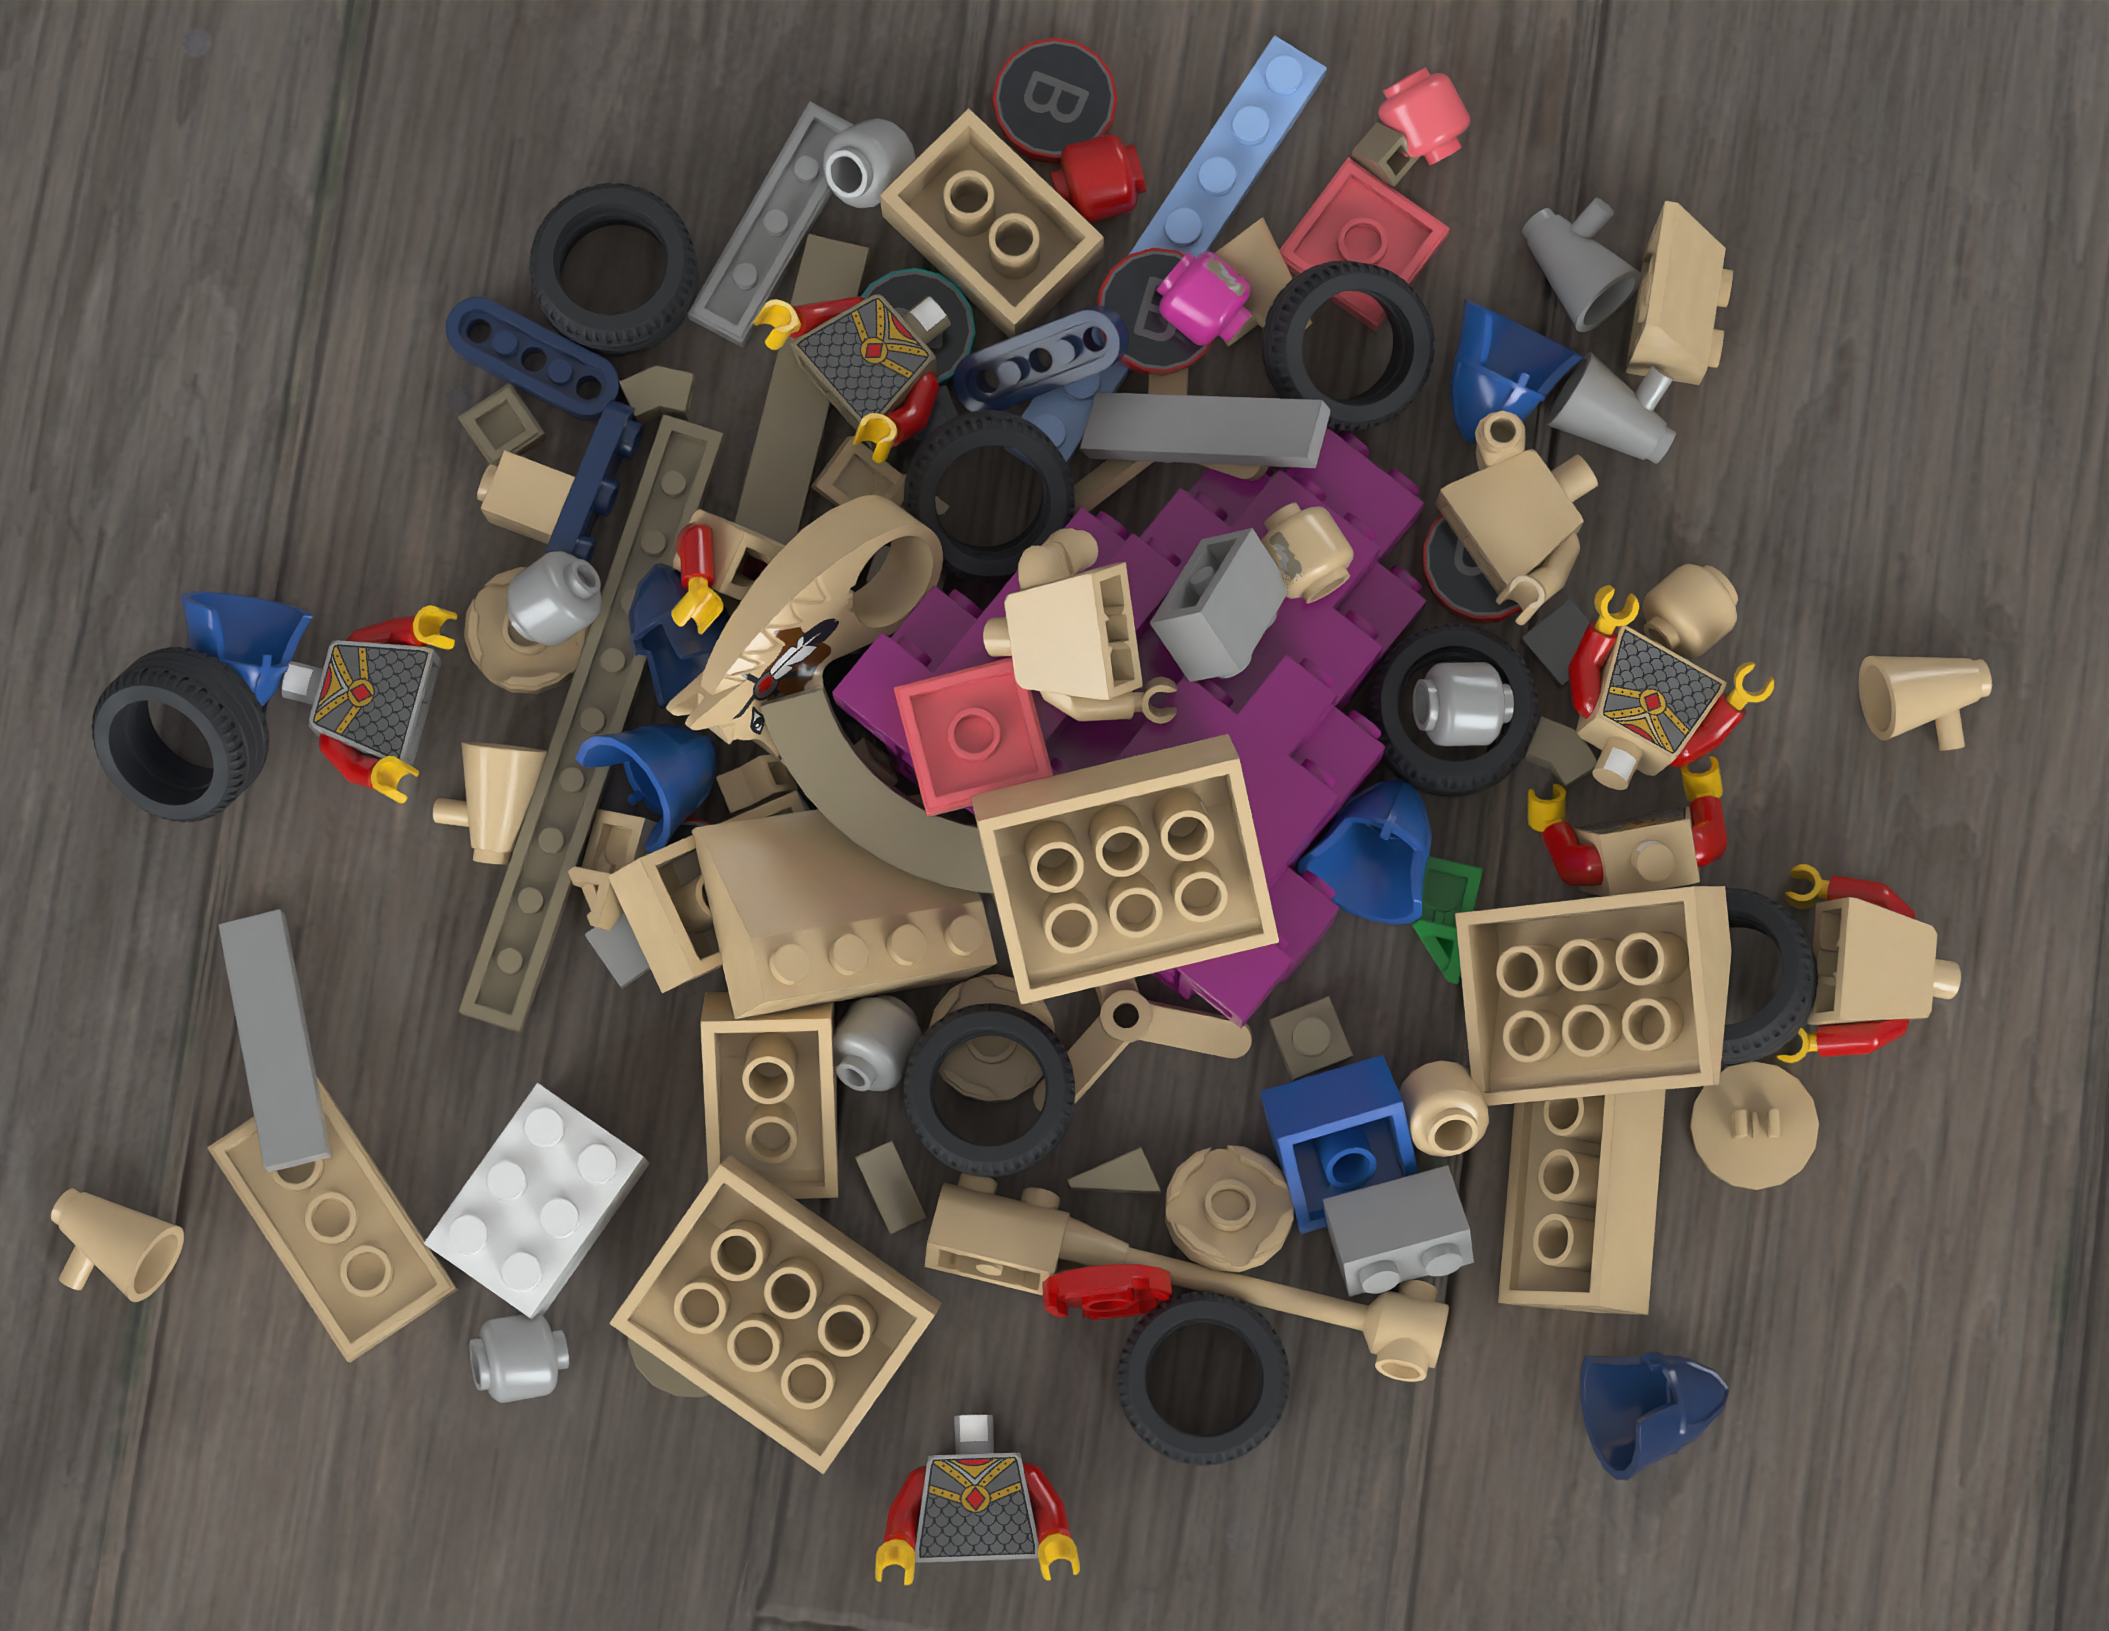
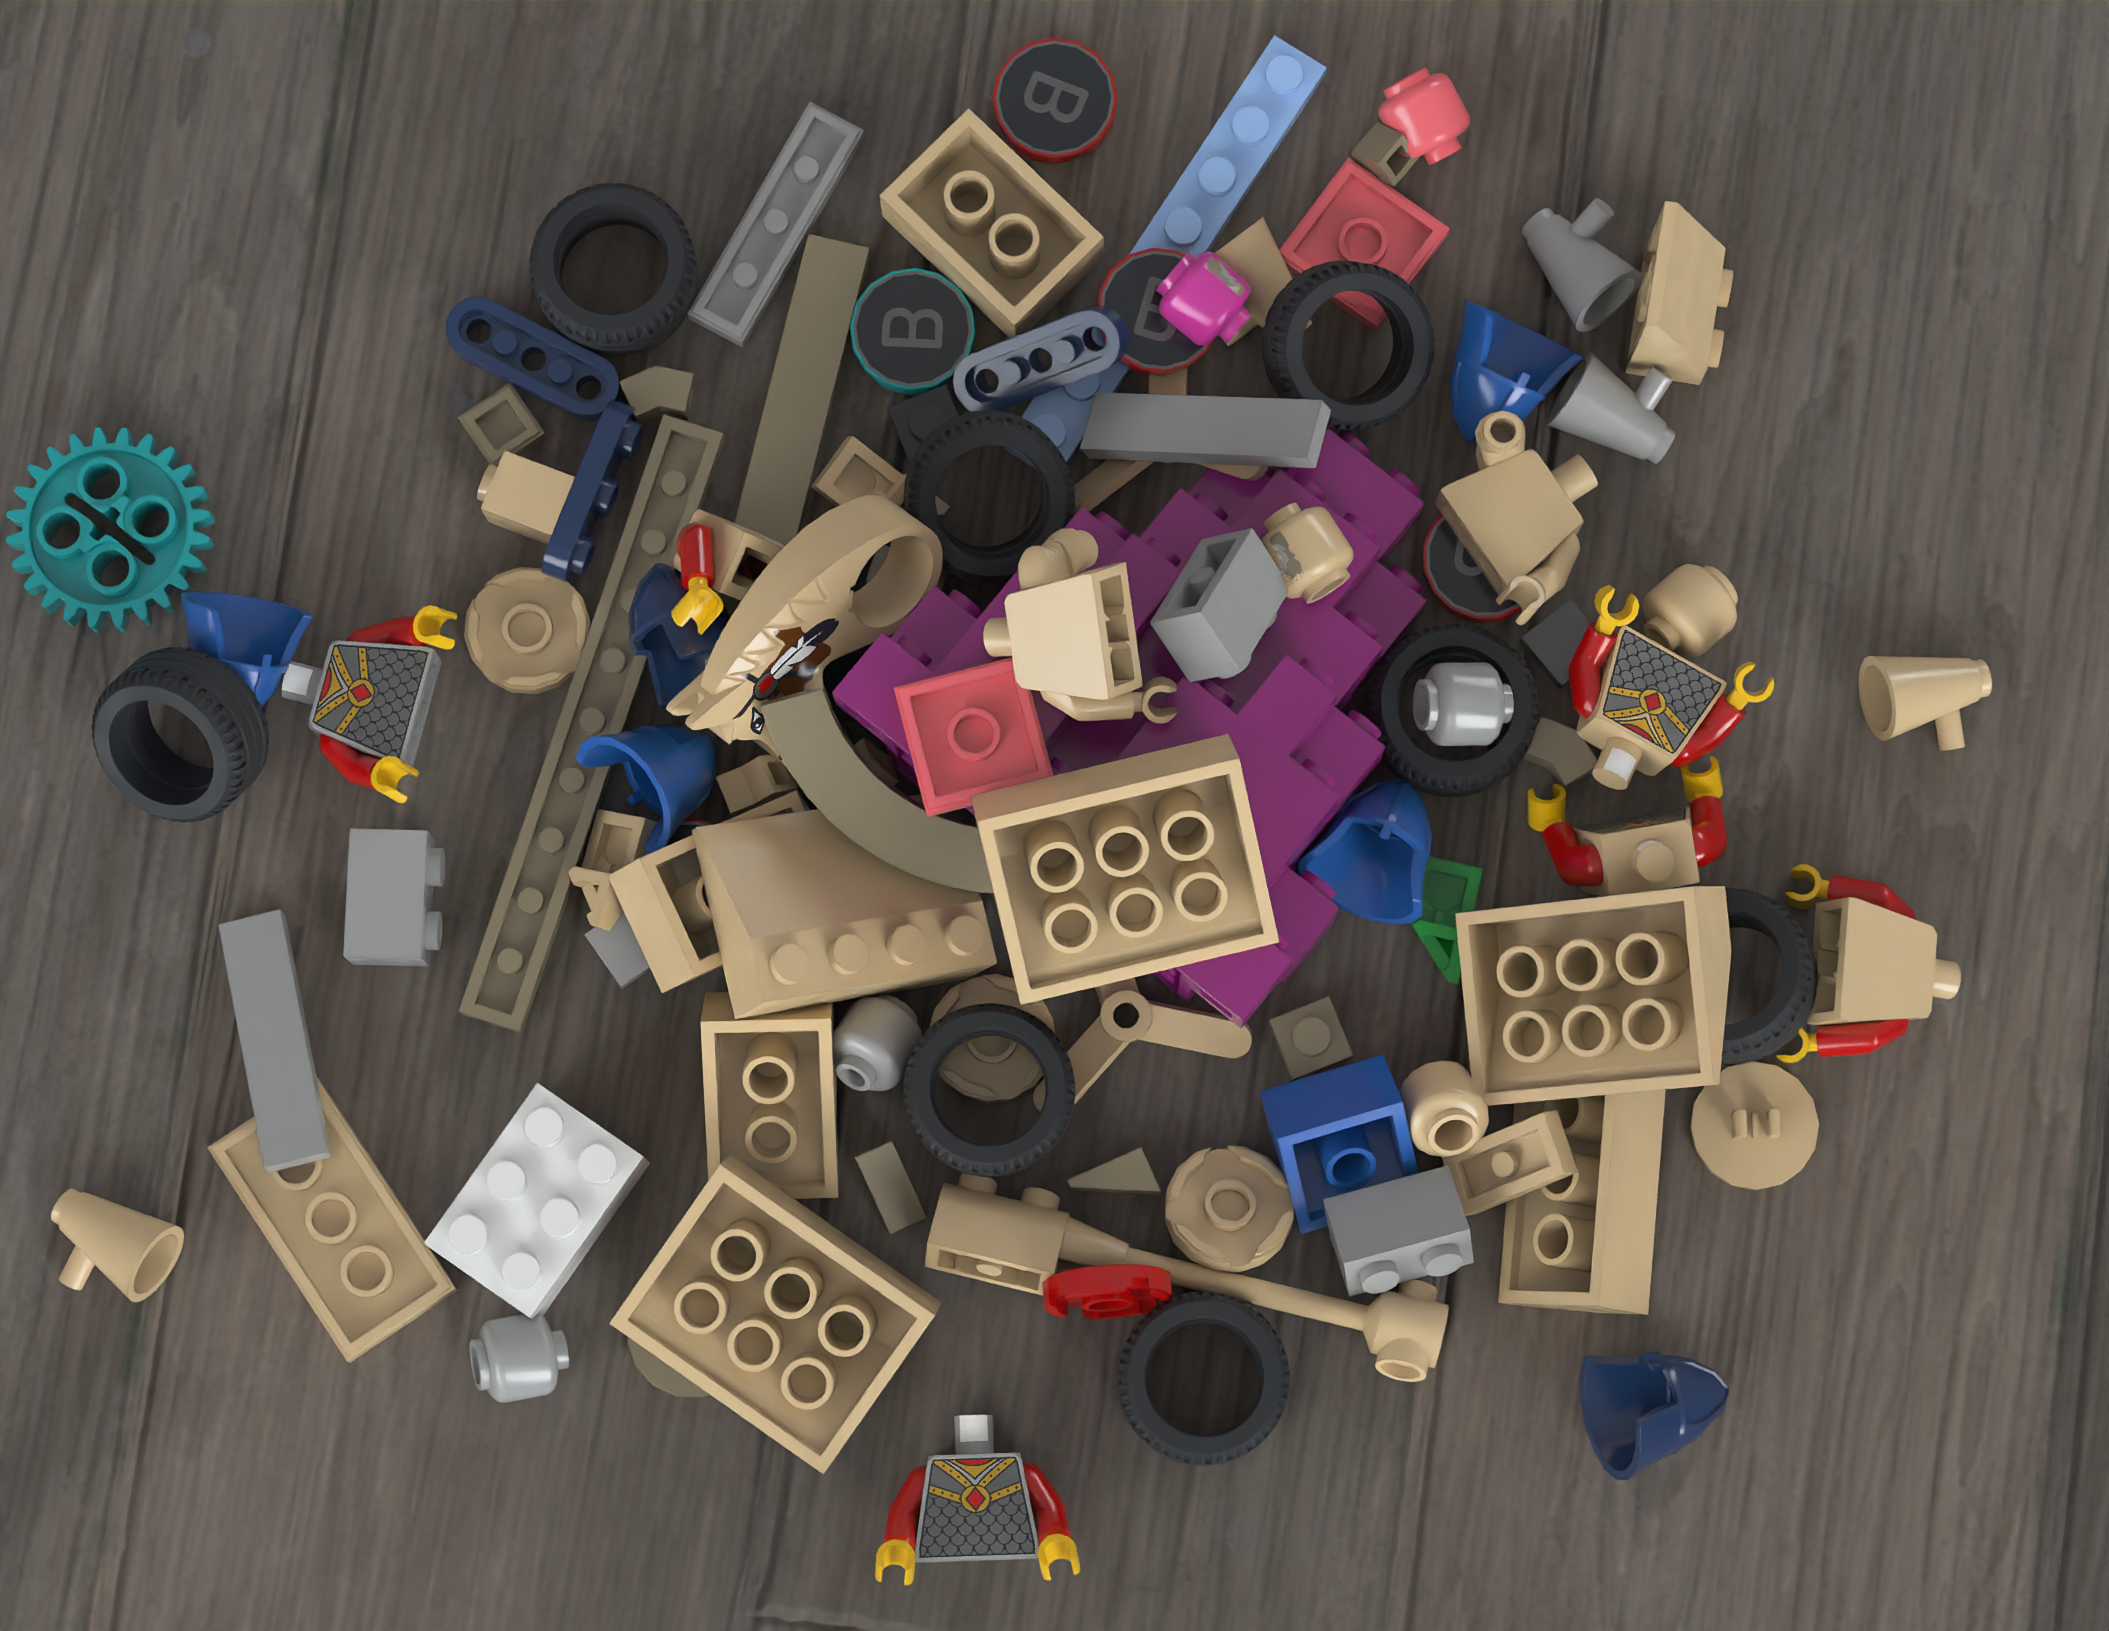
tan piece [433,742,547,865] -> none
light grey head [507,551,602,646] -> none
torso [753,294,951,464] -> none
light grey head [823,118,916,208] -> none
red head [1050,134,1146,224] -> none
none -> teal gear [6,427,215,633]
none -> light grey brick [343,829,445,967]
none -> tan plate [1442,1111,1578,1216]

